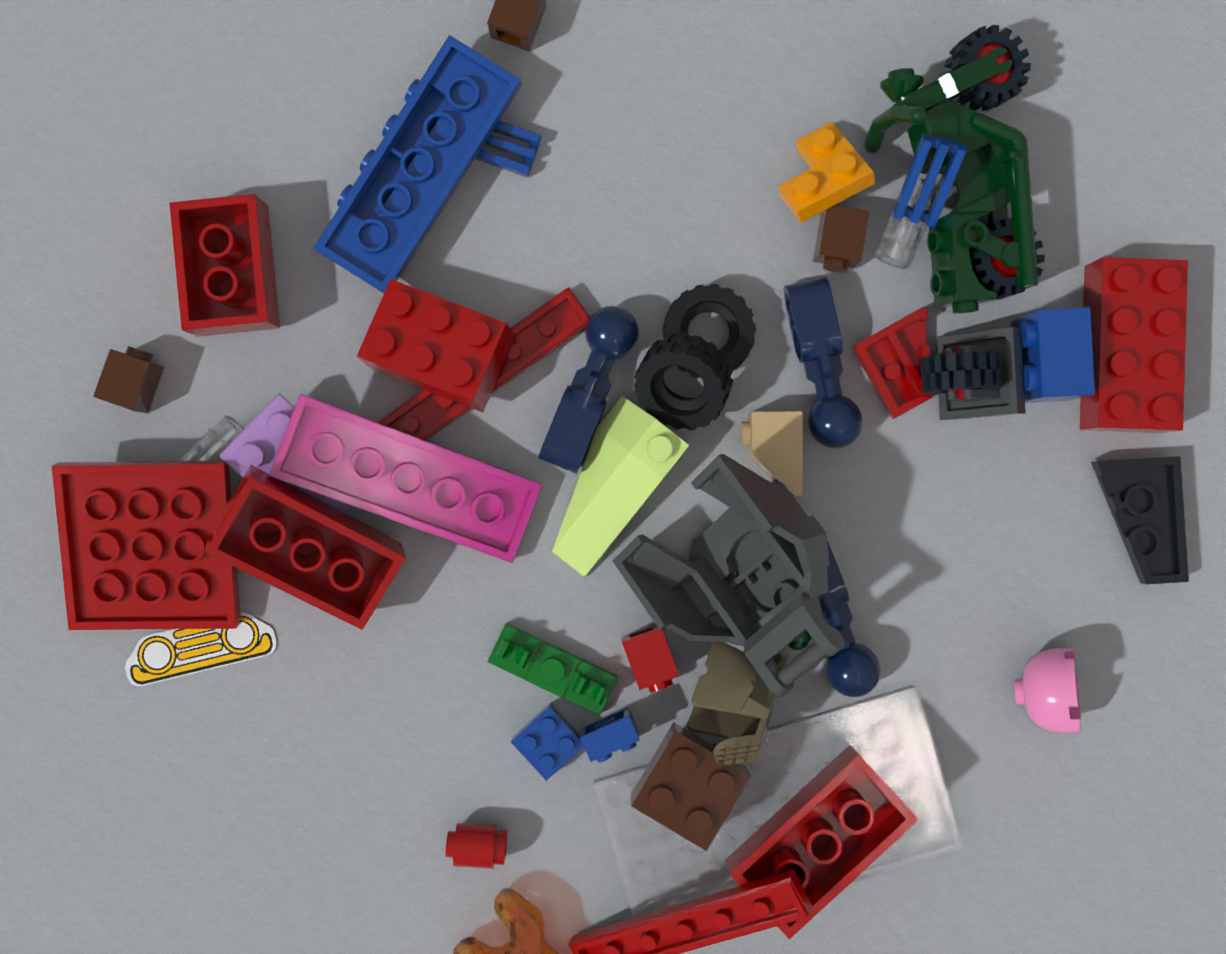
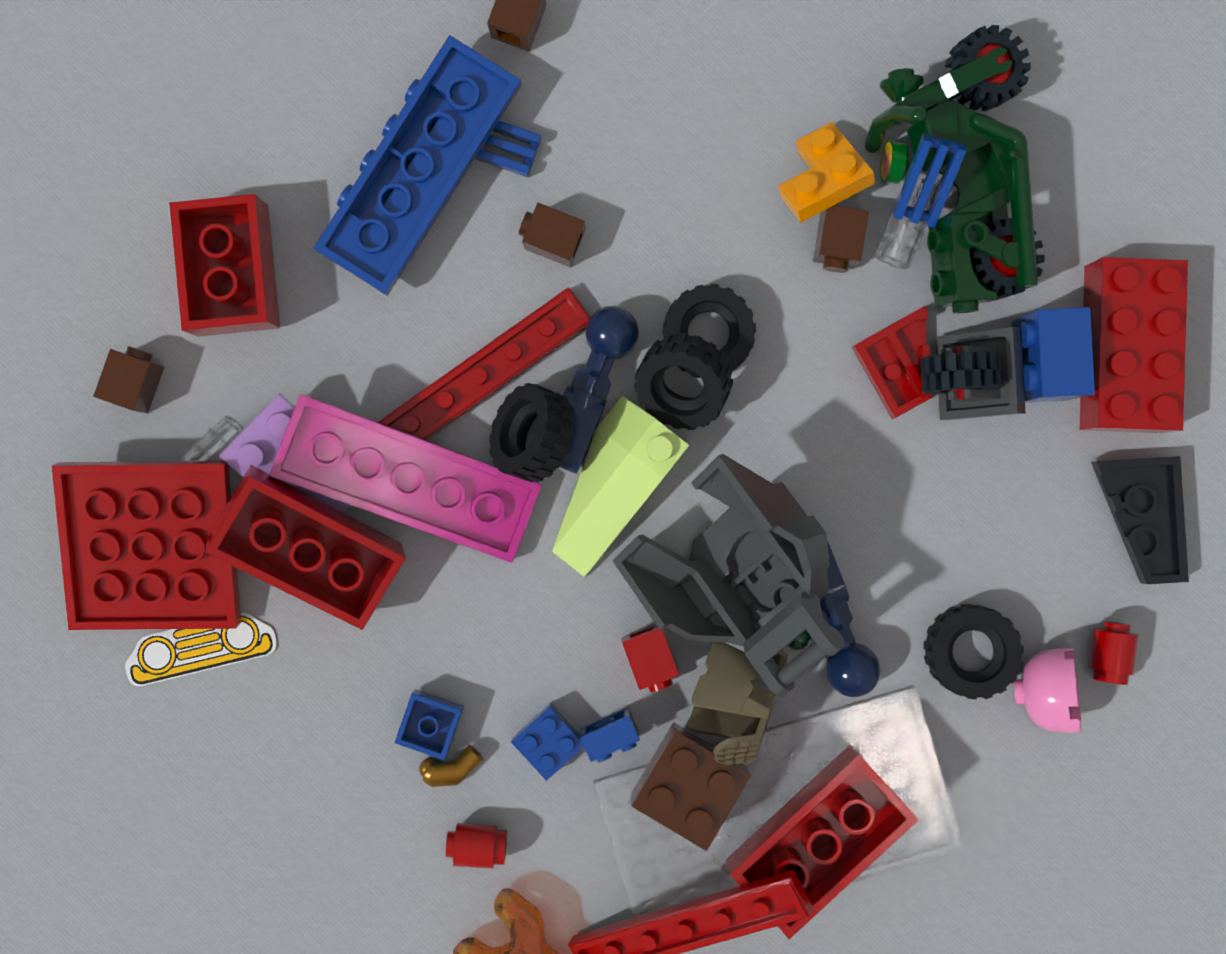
red piece [356,279,516,412] -> none
green plate [487,623,618,715] -> none
tan slope [740,411,803,496] -> none
dark blue beam [784,277,863,448] -> none
none -> blue piece [394,689,464,760]
none -> pearl gold arm [419,745,483,787]
none -> black tyre [489,383,575,482]
none -> reddish brown brick [519,202,586,268]
none -> green tile [880,140,909,184]
none -> black tyre [923,604,1024,700]
none -> red brick [1089,621,1139,685]

